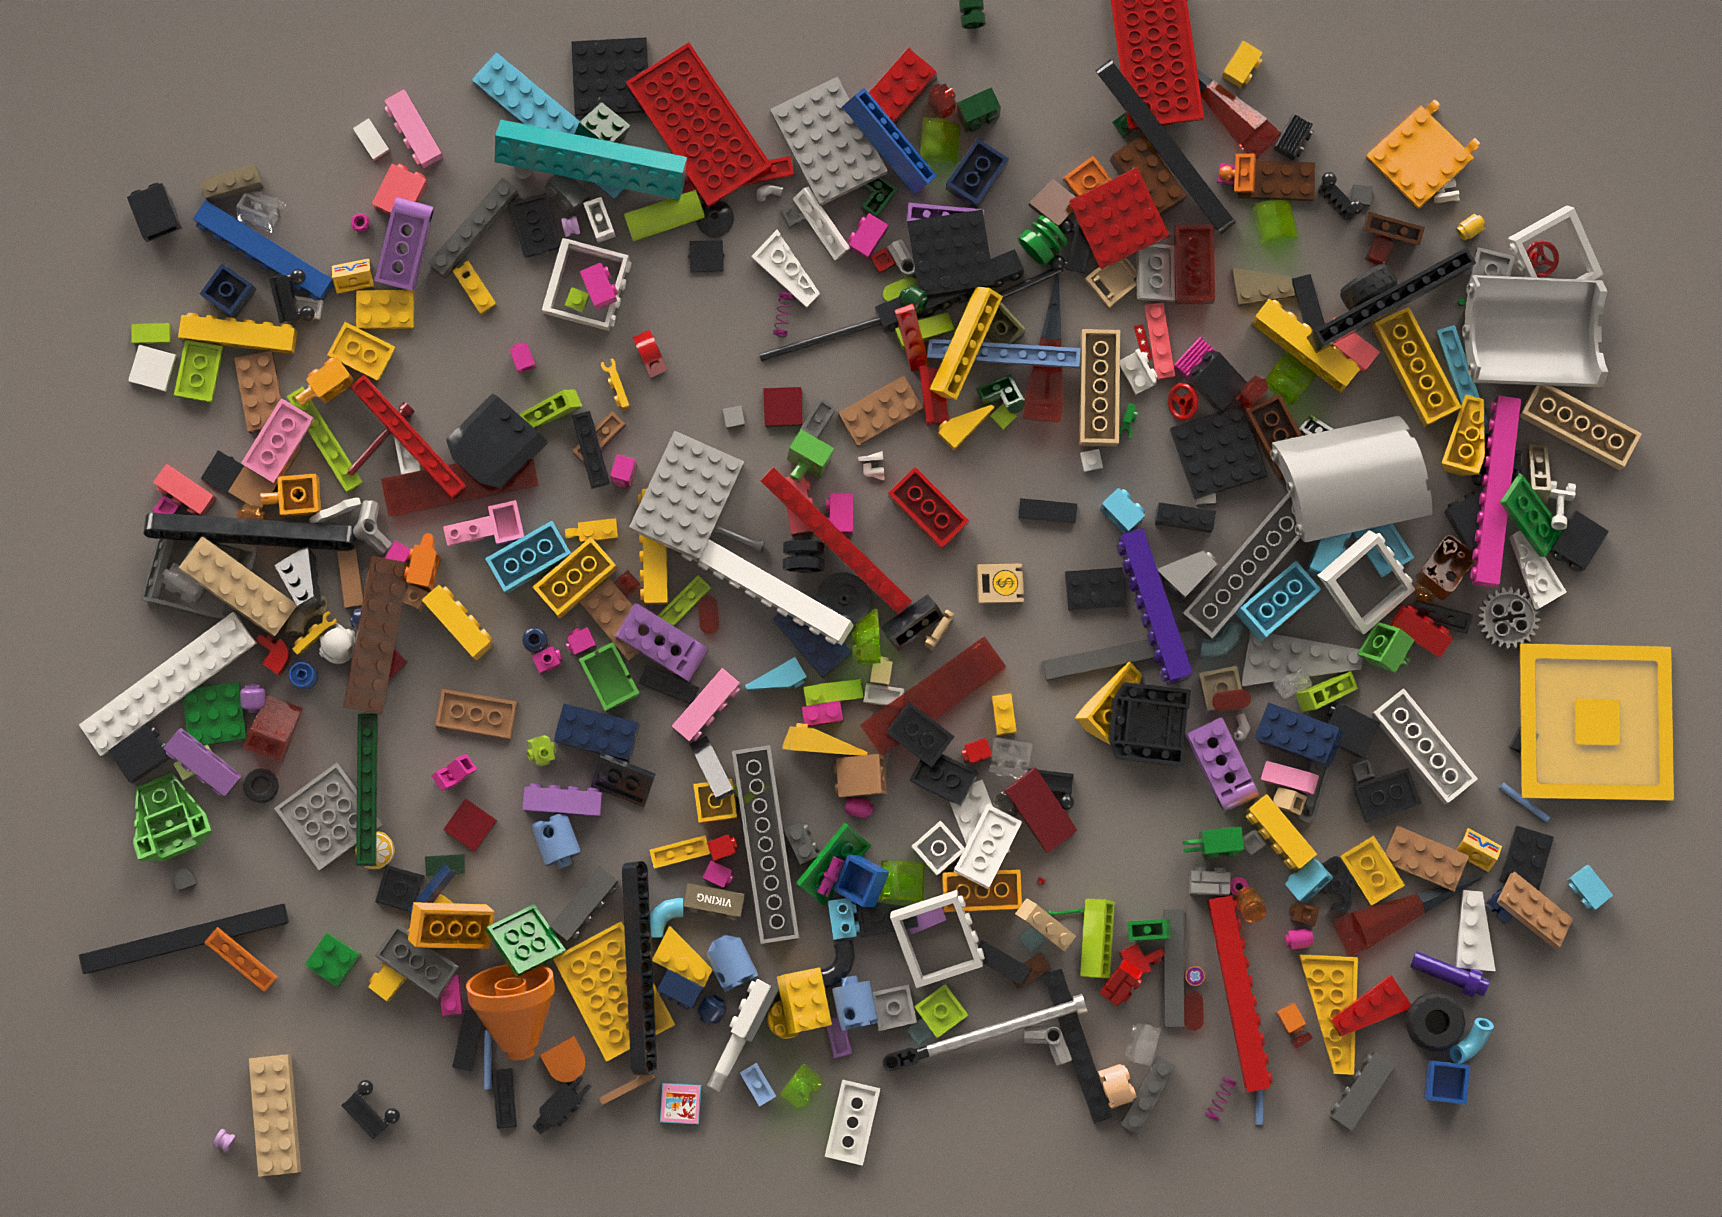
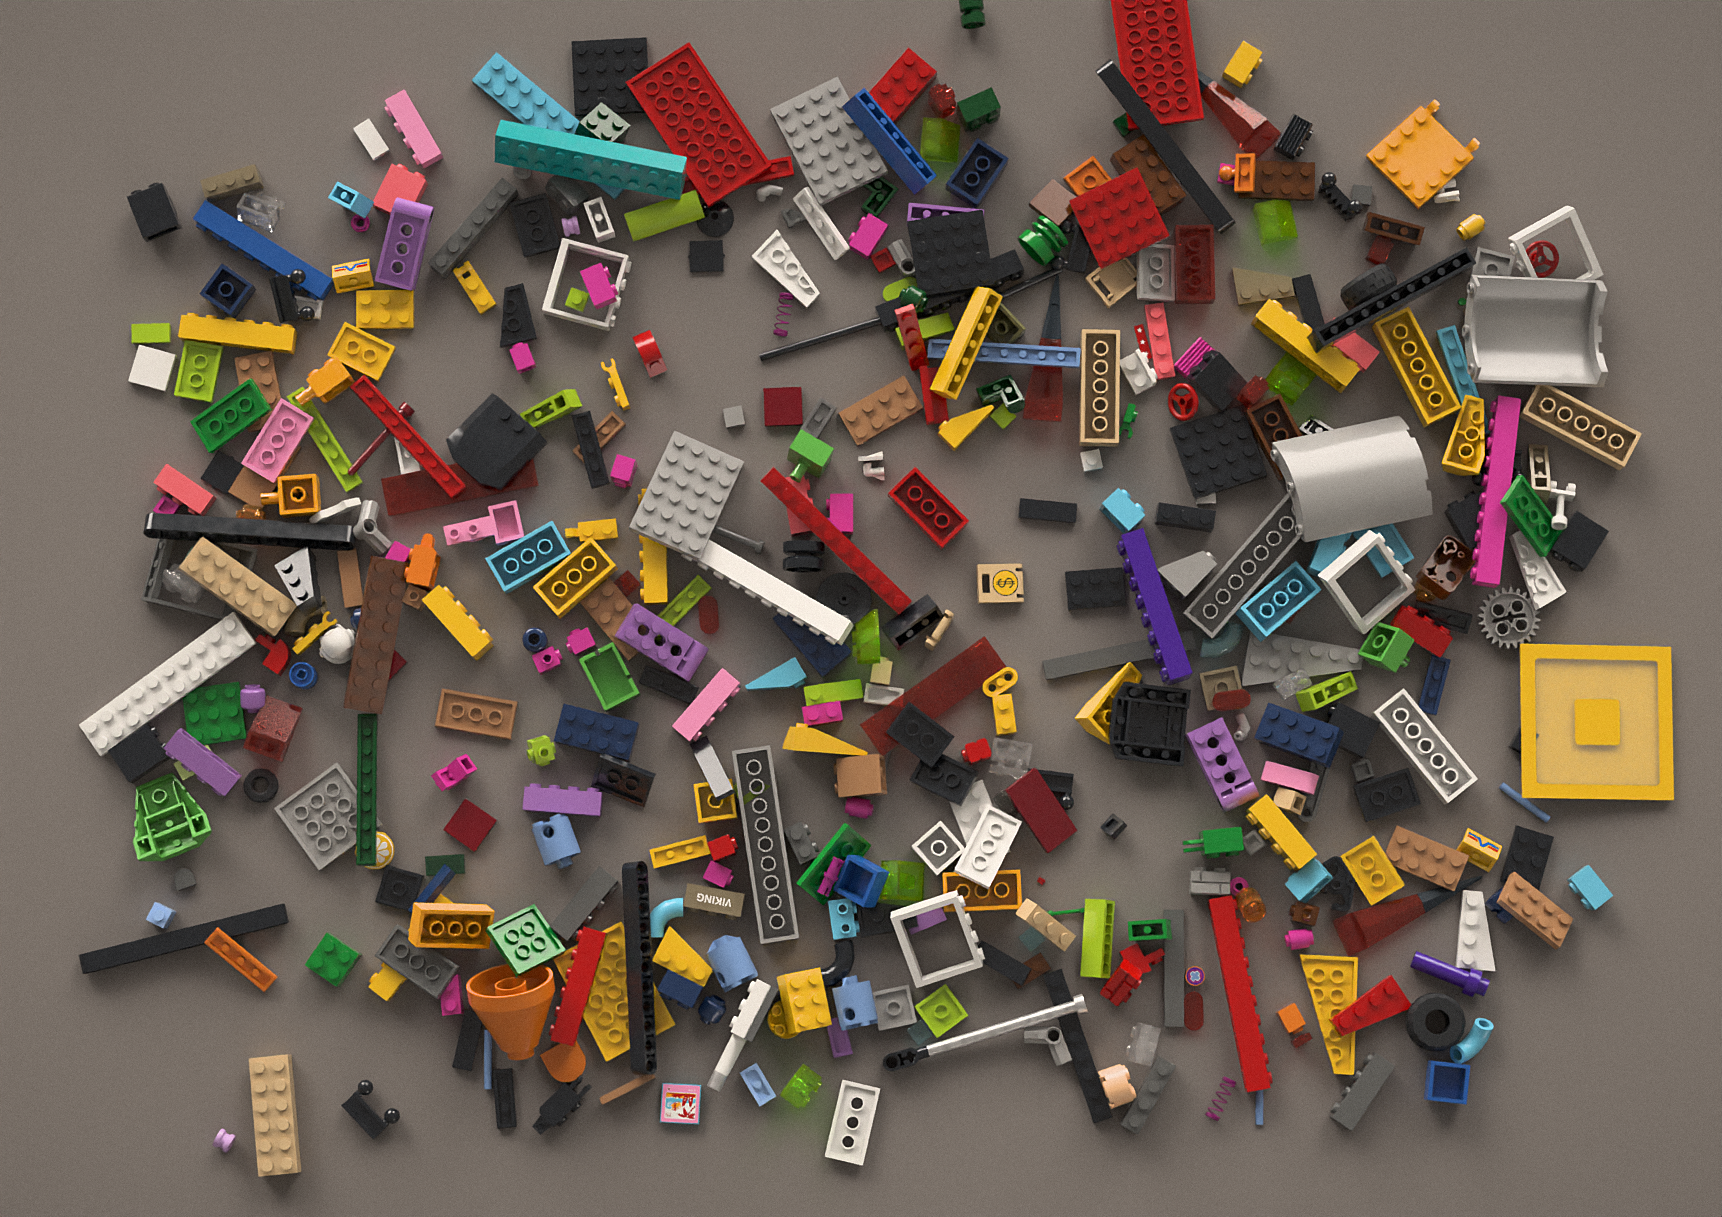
none -> light blue brick [146,902,176,929]
none -> green plate [190,378,272,453]
none -> medium azure brick [328,182,374,218]
none -> black wing [500,283,537,348]
none -> red brick [549,927,607,1047]
none -> yellow plate [982,667,1018,698]
none -> black plate [1100,814,1127,840]
none -> dark blue plate [1418,655,1451,716]

